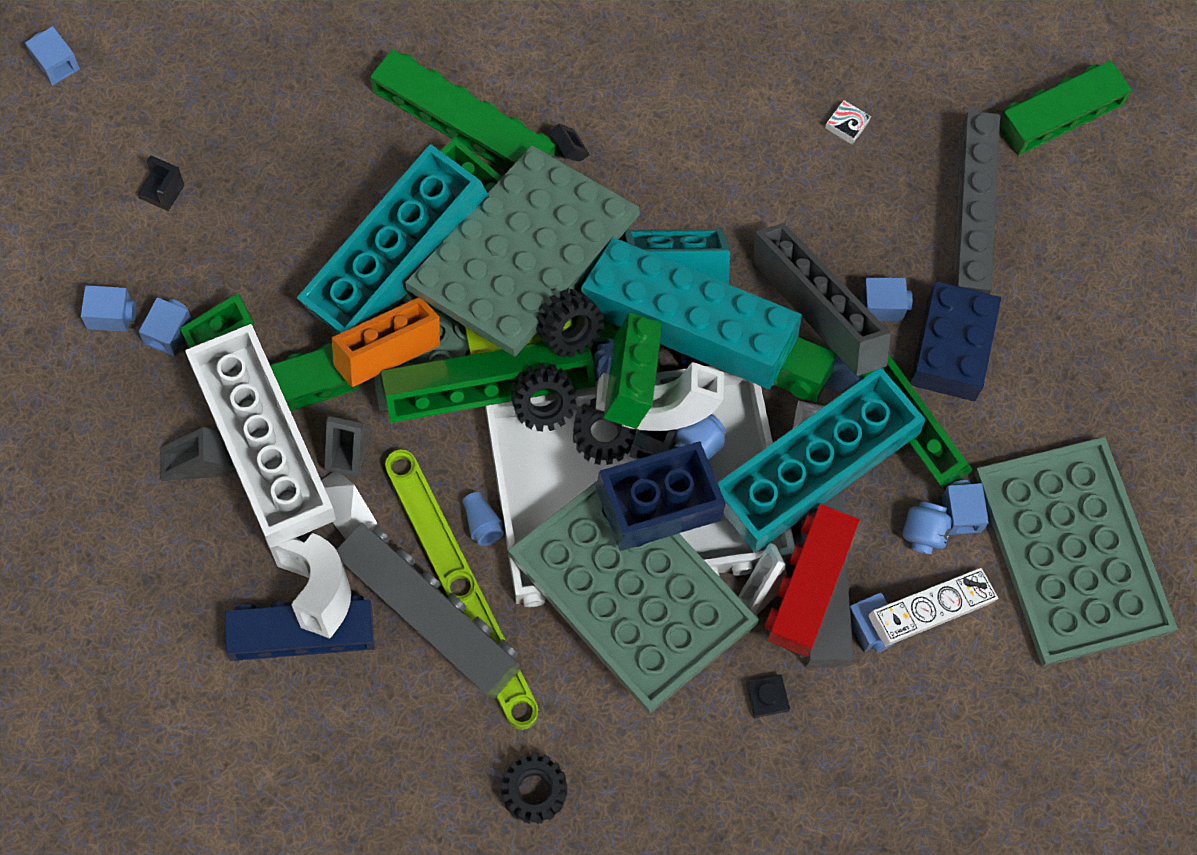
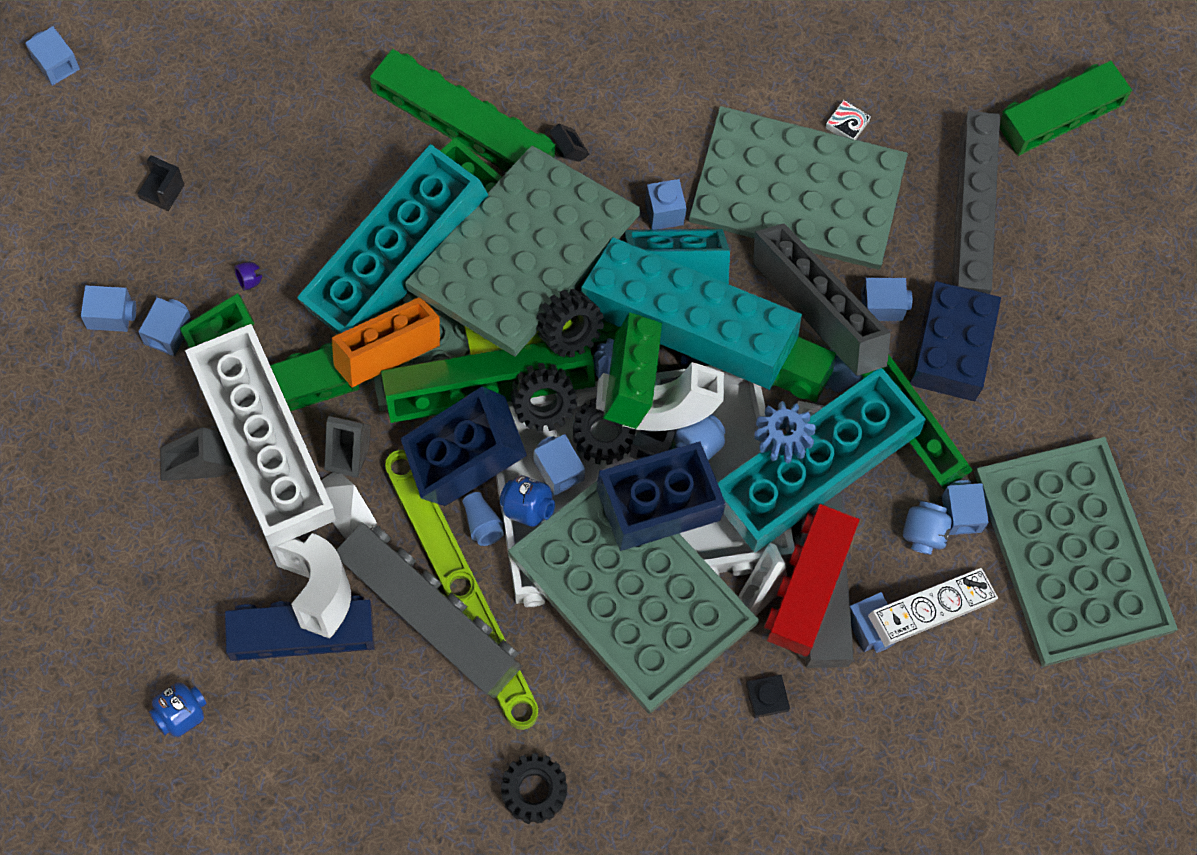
none -> blue head [149,682,207,737]
none -> dark purple hinge [234,262,262,291]
none -> dark blue brick [400,387,527,506]
none -> blue head [500,475,555,527]
none -> medium blue brick [534,434,585,496]
none -> medium blue brick [645,179,686,230]
none -> sand green plate [689,106,908,270]
none -> medium blue gear [754,401,816,464]

